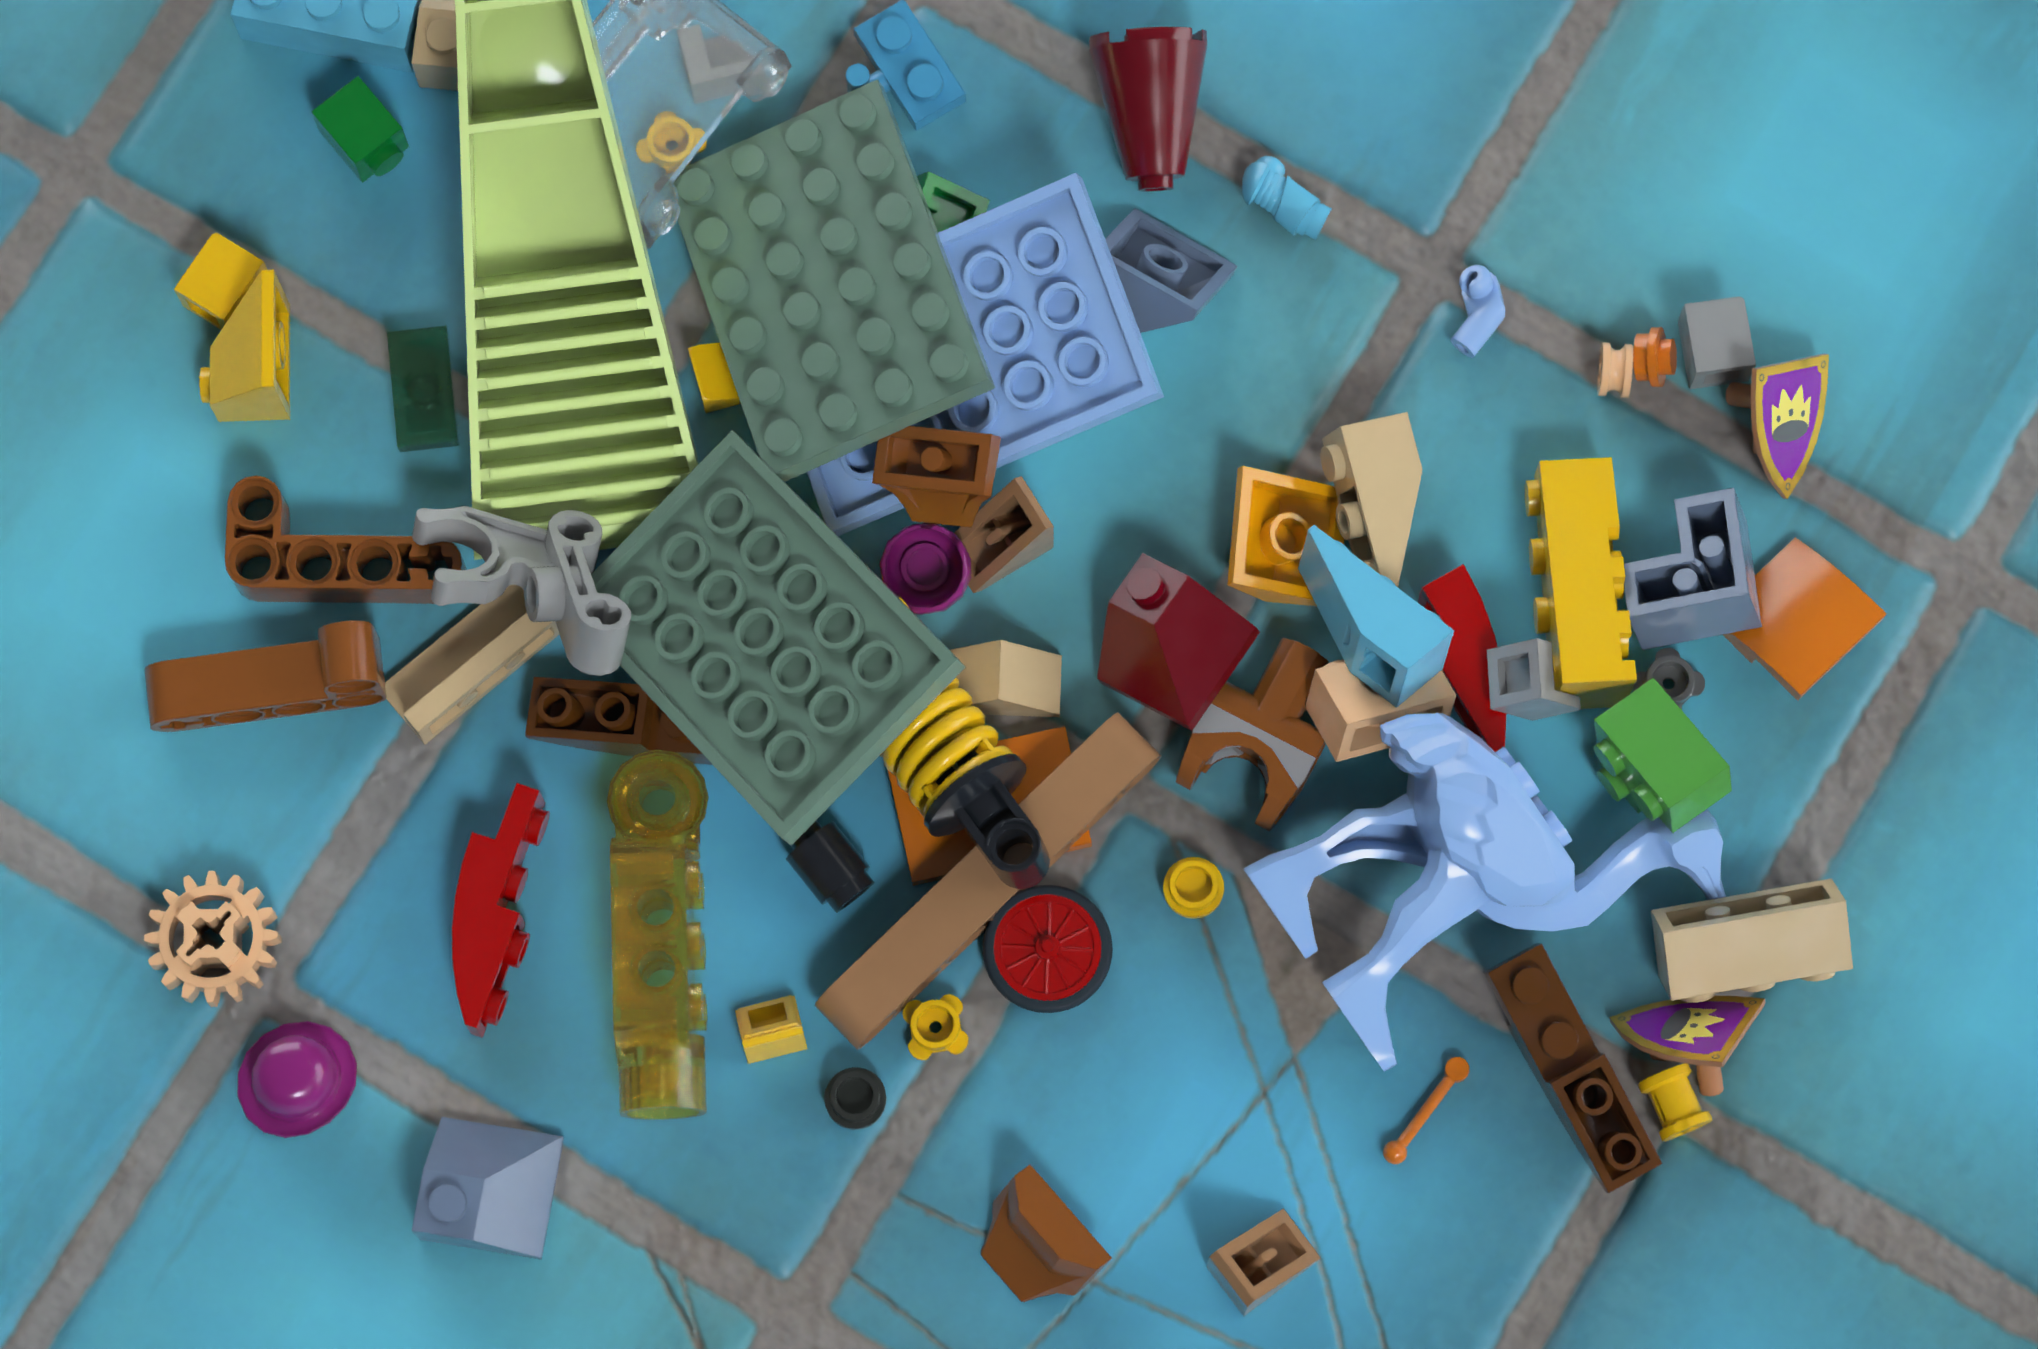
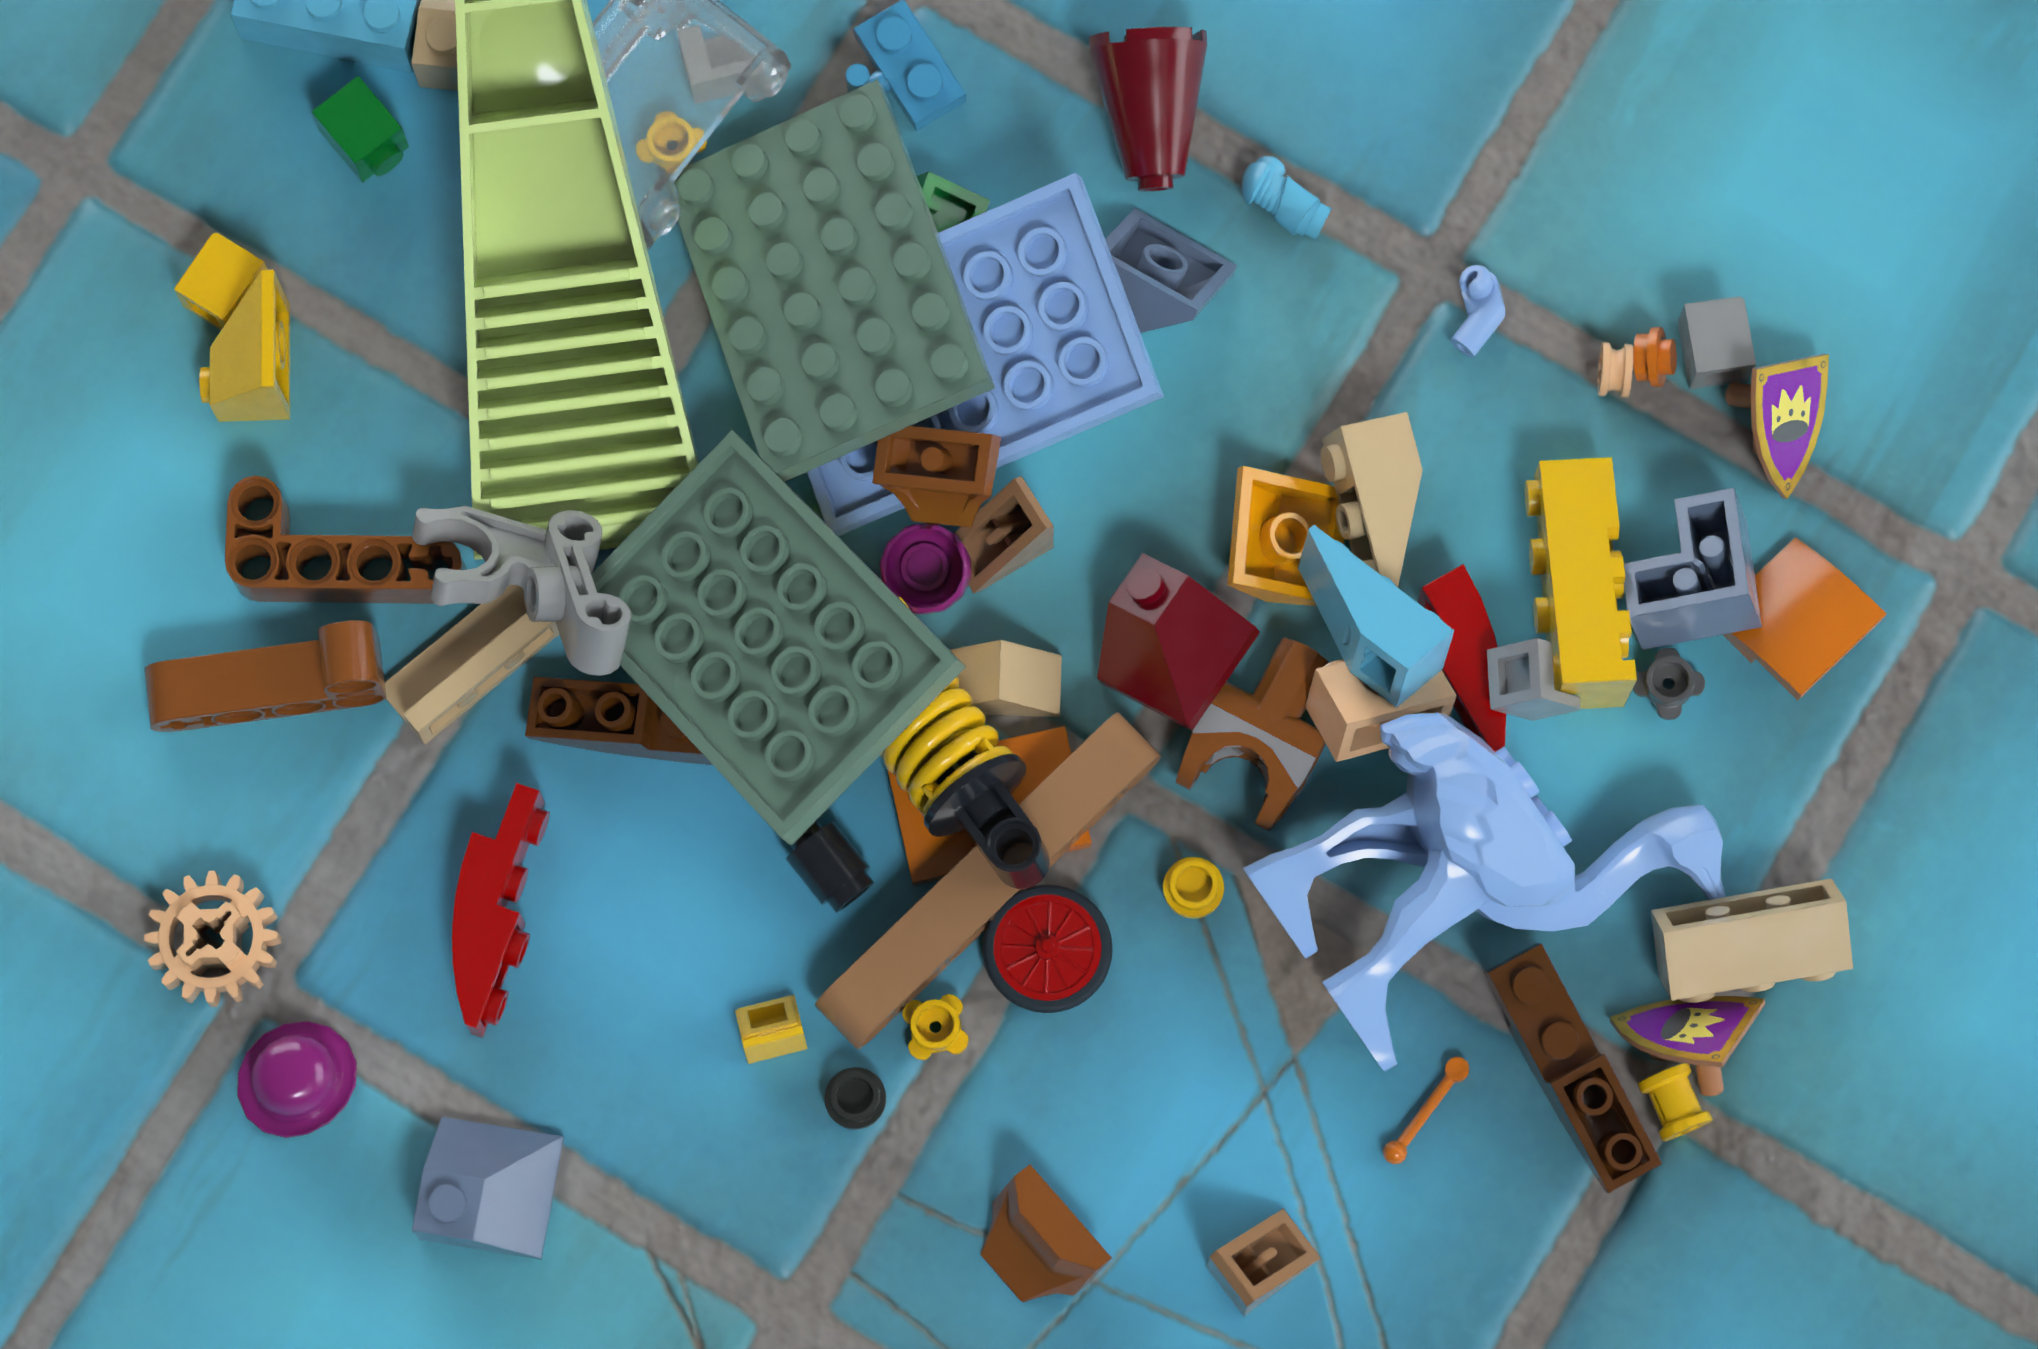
clear green plate [387,325,460,453] -> none
clear yellow brick [607,749,709,1120] -> none
yellow slope [688,342,741,413] -> none
bright green brick [1593,677,1732,833] -> none

